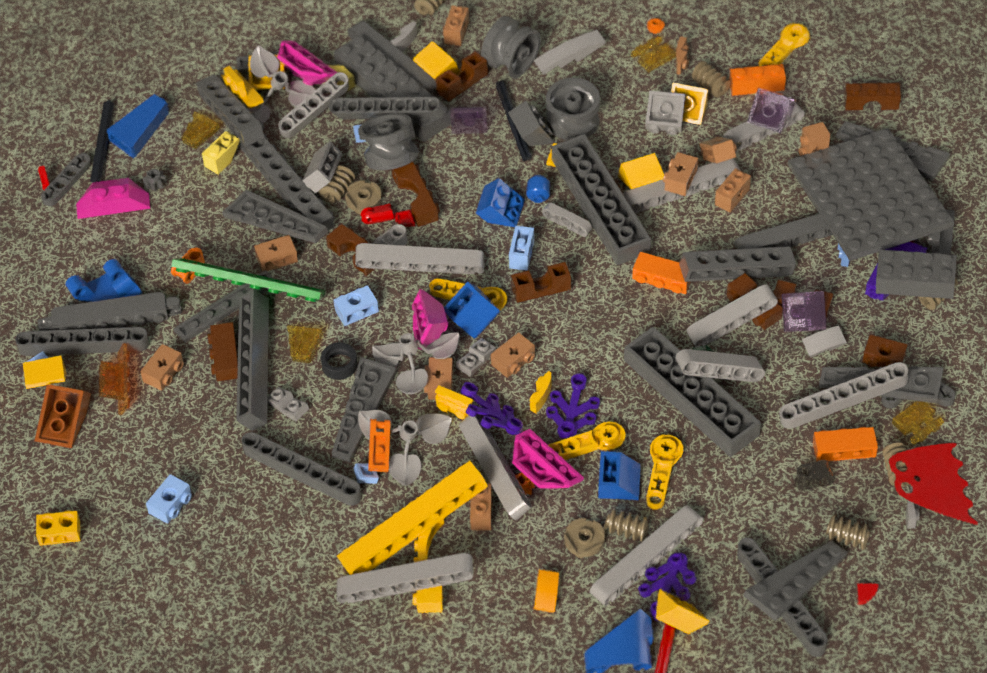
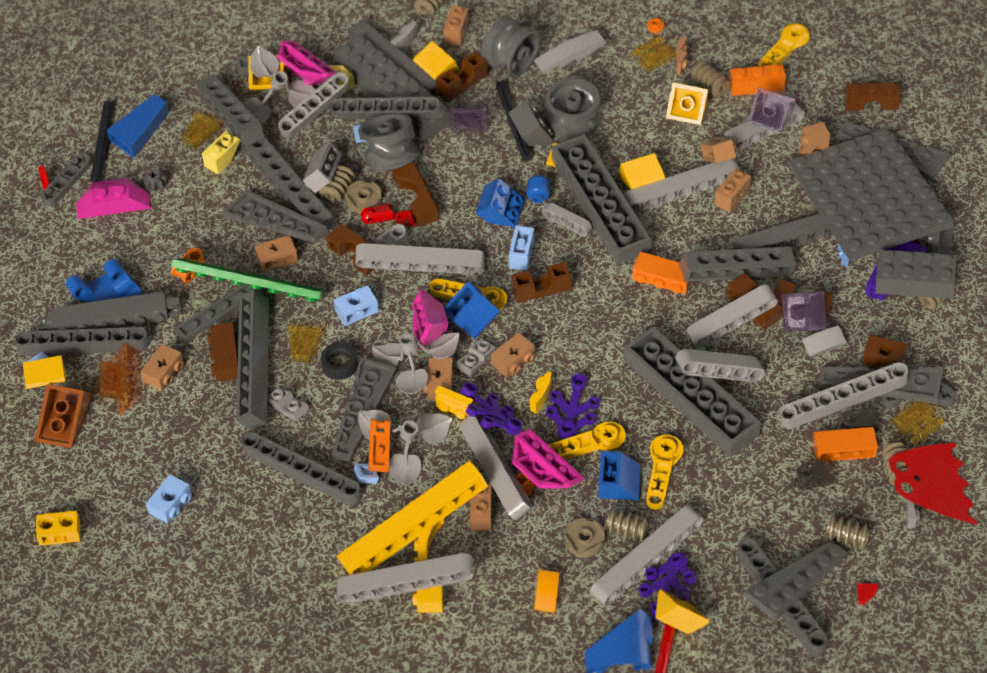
yellow bracket [221,66,264,108] -> none
light grey plate [645,91,685,135] -> none
medium nougat brick [663,152,698,196] -> none
none -> clear smoke piece [839,409,880,433]

